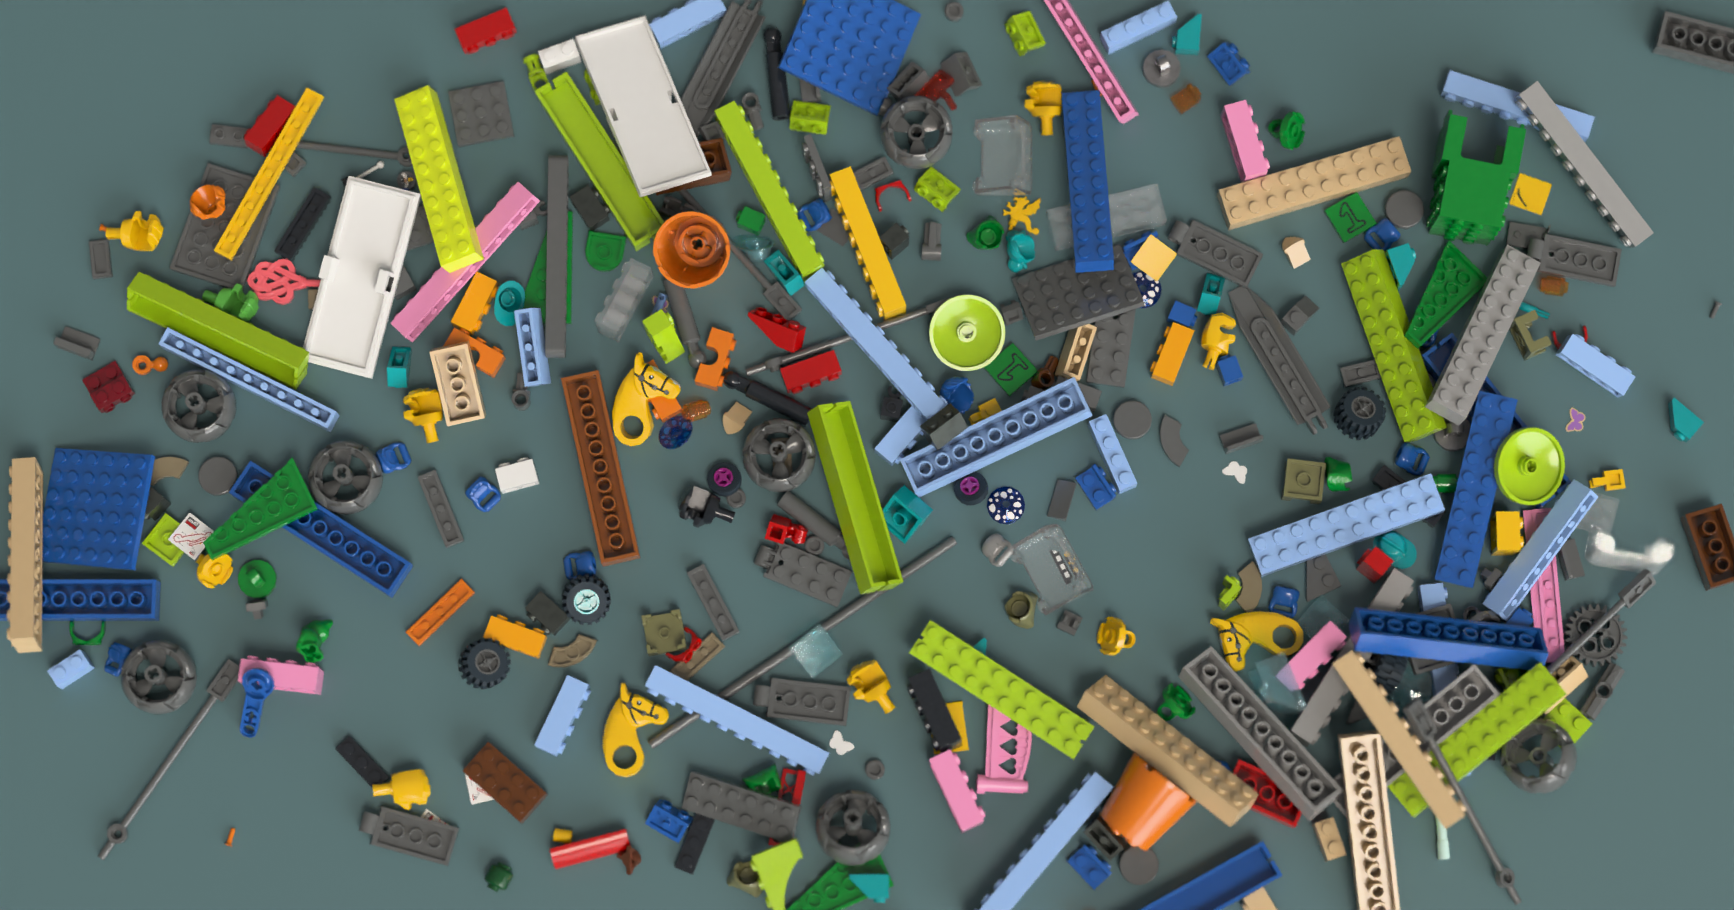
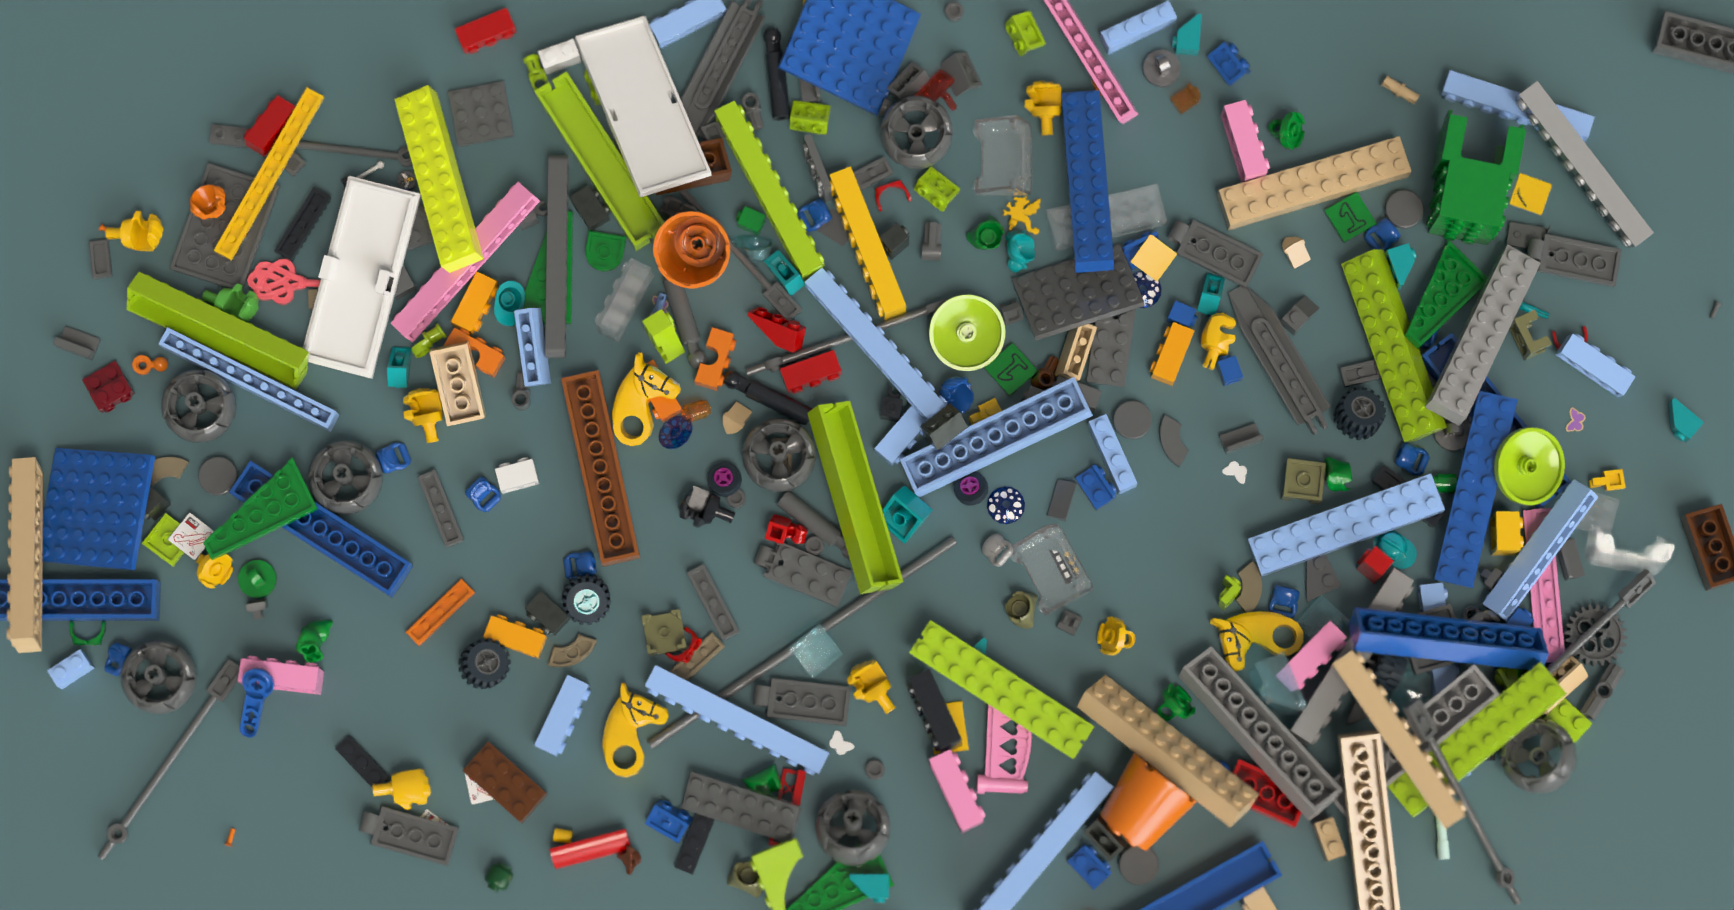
clear orange brick [1540,276,1569,297] -> none
none -> lime connector [411,323,447,358]
none -> tan pin [1381,75,1420,105]

